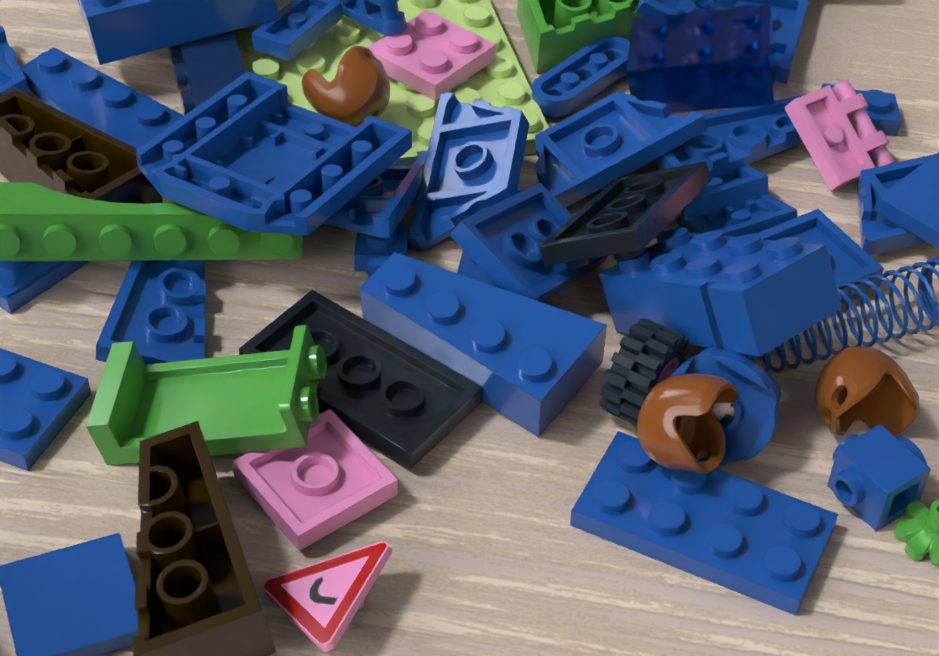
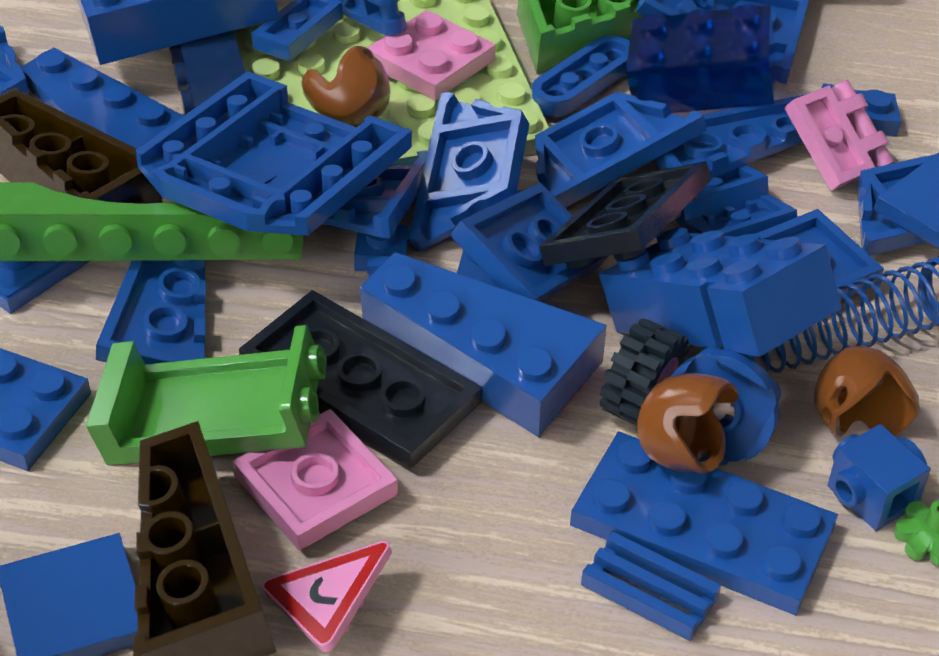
none -> blue tile [581,531,721,641]

